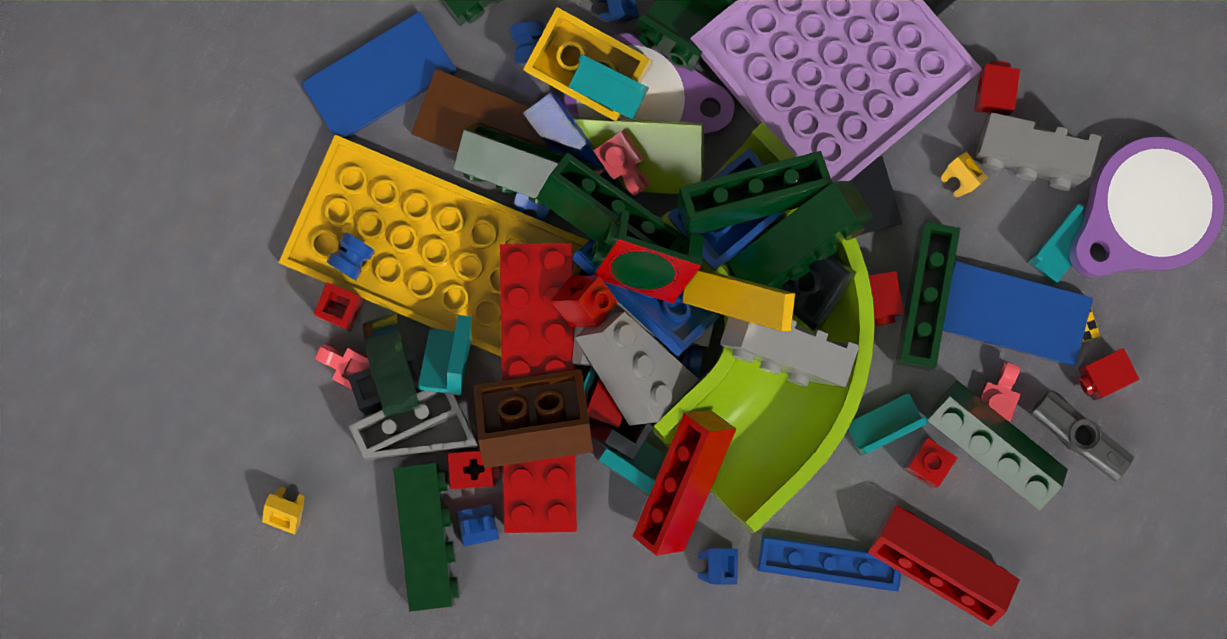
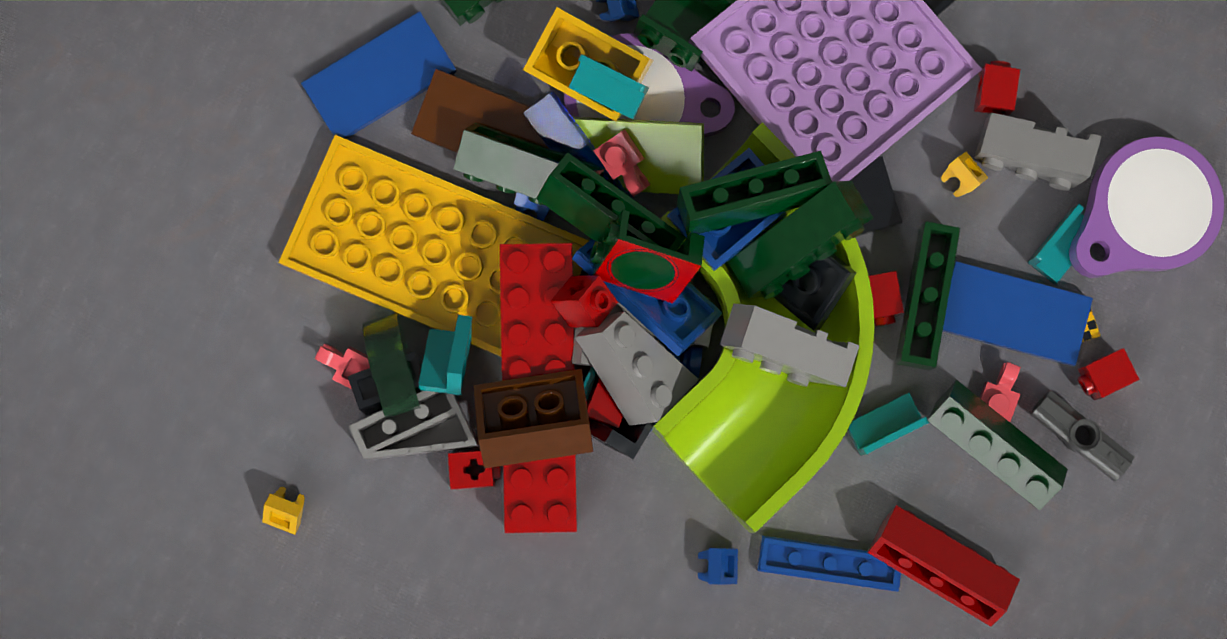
red brick [313,282,365,332] -> none
blue wheel [326,232,375,281] -> none
dark green brick [393,463,460,612] -> none
blue tile [457,504,499,546] -> none
blue wheel [510,21,545,64] -> none
teal panel [599,441,666,495] -> none
red brick [632,410,736,556] -> none
yellow tile [683,268,795,332] -> none
red brick [902,438,958,488] -> none

